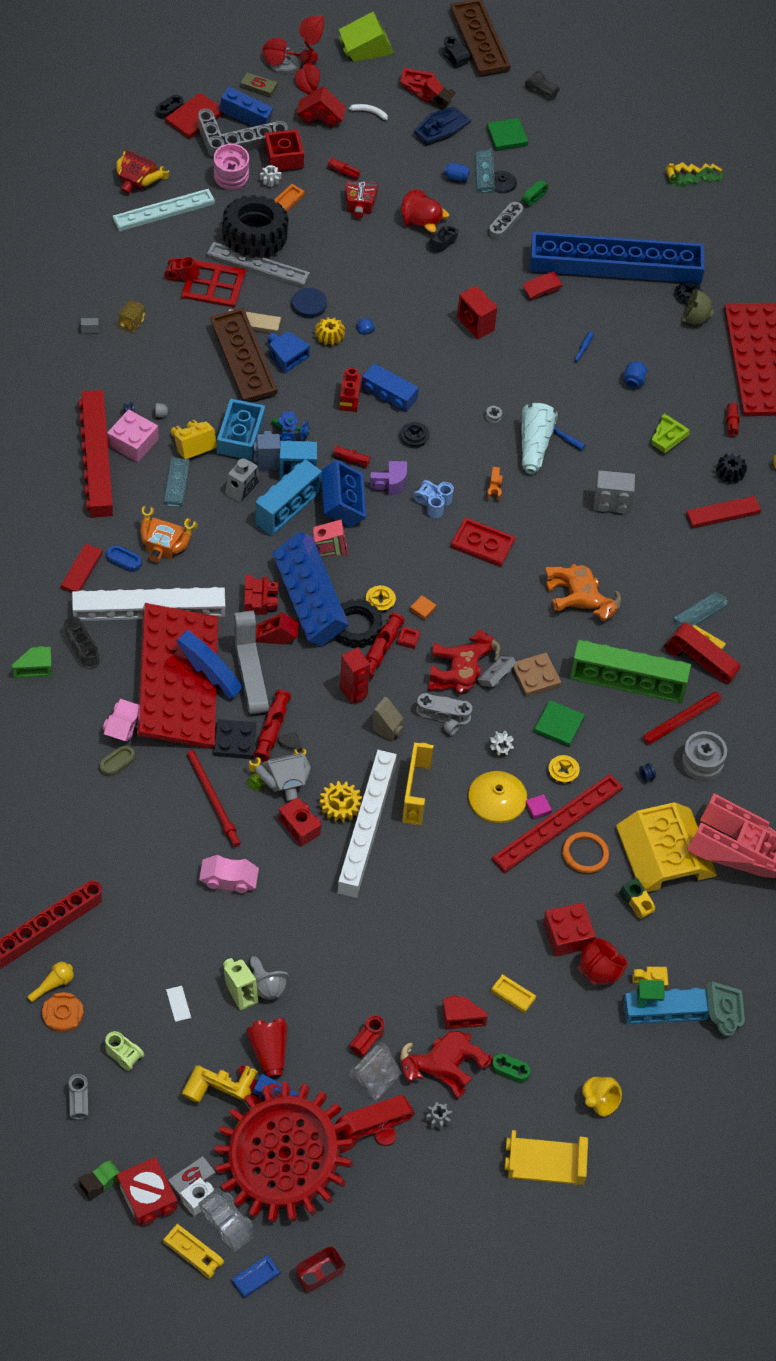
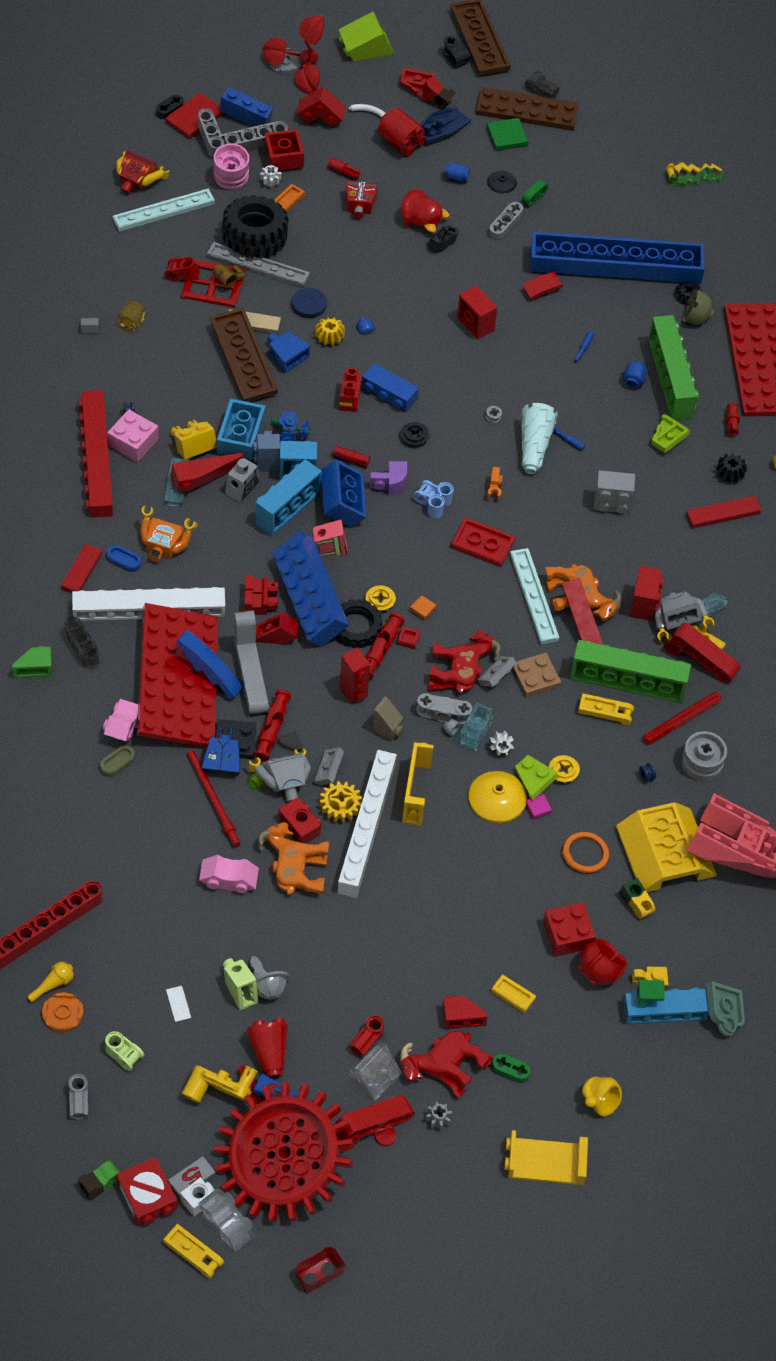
light grey hinge [155,403,168,418] -> none
blue tile [232,1255,280,1299] -> none
olive tile [240,72,277,97] -> none
clear light blue tile [476,149,495,193] -> none
red tile [492,774,623,874] -> none
green tile [534,700,585,747] -> none
none -> red slope [170,453,243,492]
none -> blue torso [202,727,241,772]
none -> pearl gold piece [213,263,246,288]
none -> orange animal [258,822,329,895]
none -> light grey plate [314,747,344,786]
none -> red cylinder [378,108,426,157]
none -> clear light blue brick [459,702,494,751]
none -> reddish brown plate [476,87,579,131]
none -> light aqua tile [510,548,559,645]
none -> lime wing [515,755,558,801]
none -> red tile [561,577,603,645]
none -> yellow plate [578,693,634,726]
none -> red brick [630,566,664,621]
none -> bright green brick [648,315,699,421]
none -> light grey torso [655,592,714,644]

